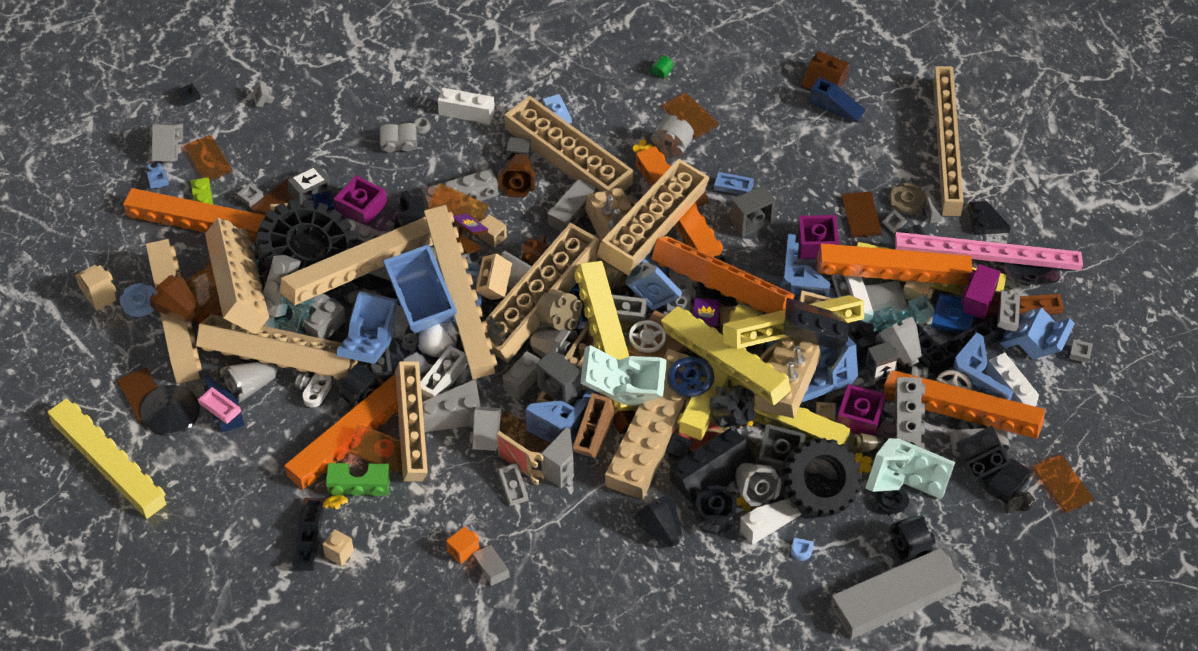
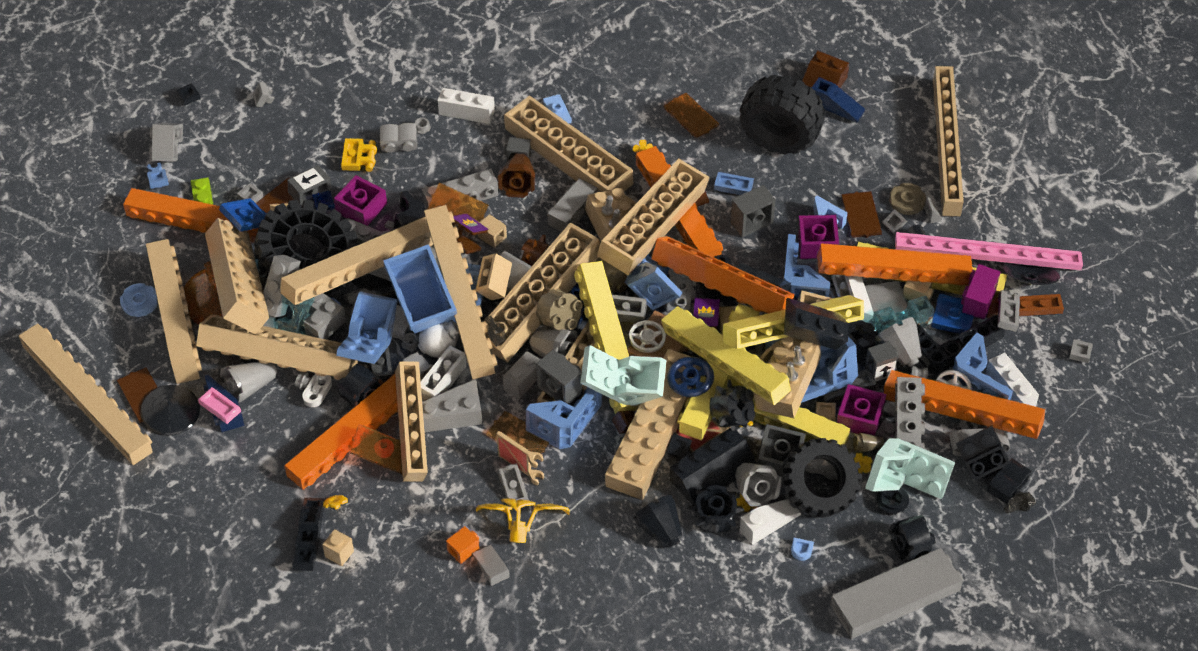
light yellow brick [48,398,166,519] -> none
tan brick [75,265,116,311] -> none
reddish brown cone [150,274,199,322] -> none
clear orange piece [184,135,233,181] -> none
bright green arch [326,463,390,496] -> none
light grey brick [470,407,501,451] -> none
light grey slope [541,427,574,488] -> none
medium nougat brick [573,393,615,458] -> none
green brick [649,55,673,79] -> none
light grey brick [651,115,694,157] -> none
black wing [968,201,1011,235] -> none
medium blue bracket [1000,307,1075,360] -> none
clear orange piece [1033,454,1094,514] -> none
none -> tan brick [19,323,153,465]
none -> blue plate [219,198,266,232]
none -> yellow plate [341,138,377,172]
none -> yellow plant [476,498,570,543]
none -> black tyre [739,75,825,155]
none -> light blue slope [813,196,847,229]

